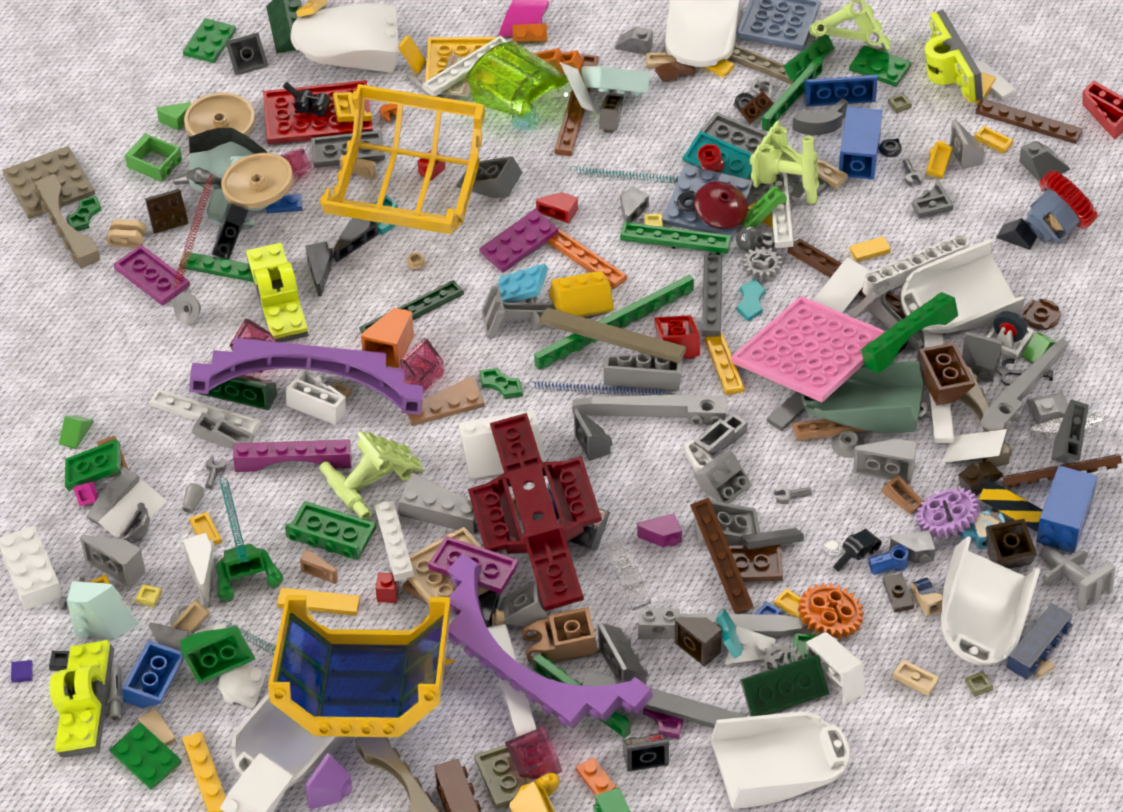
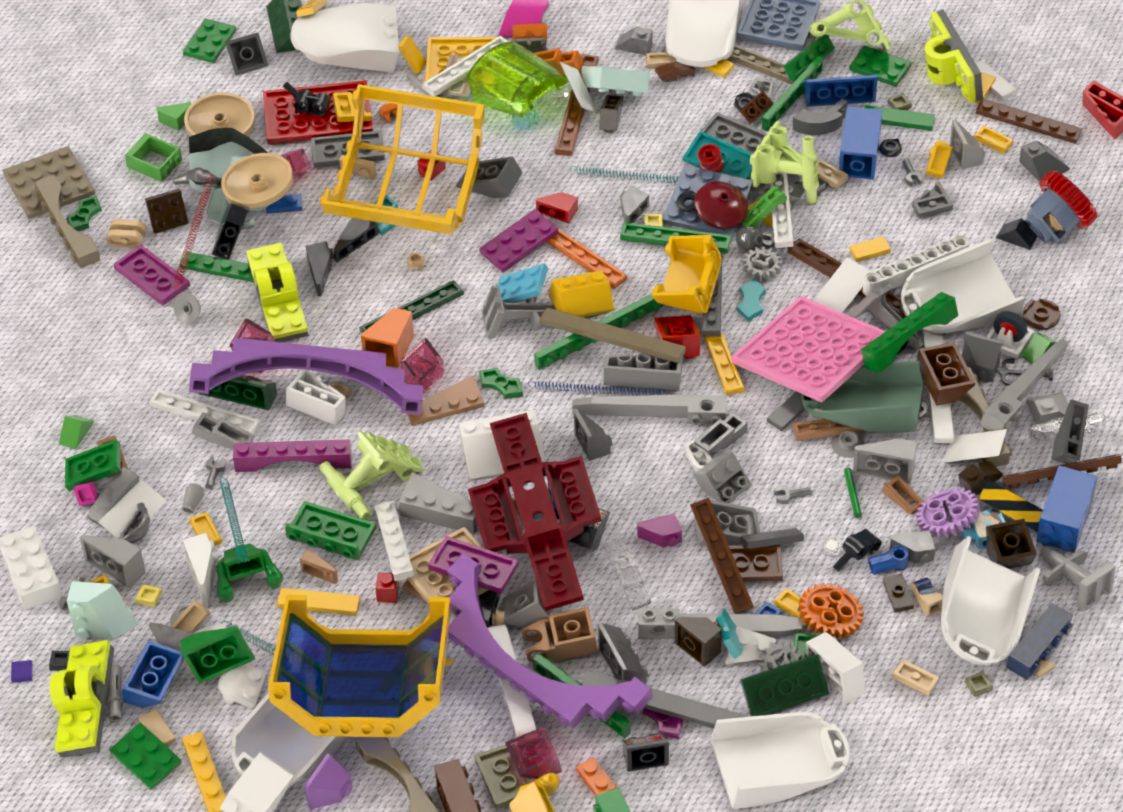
none -> dark grey hinge [512,37,547,55]
none -> yellow windscreen [652,235,722,314]
none -> green bar [844,468,862,518]
none -> tile [865,105,935,131]

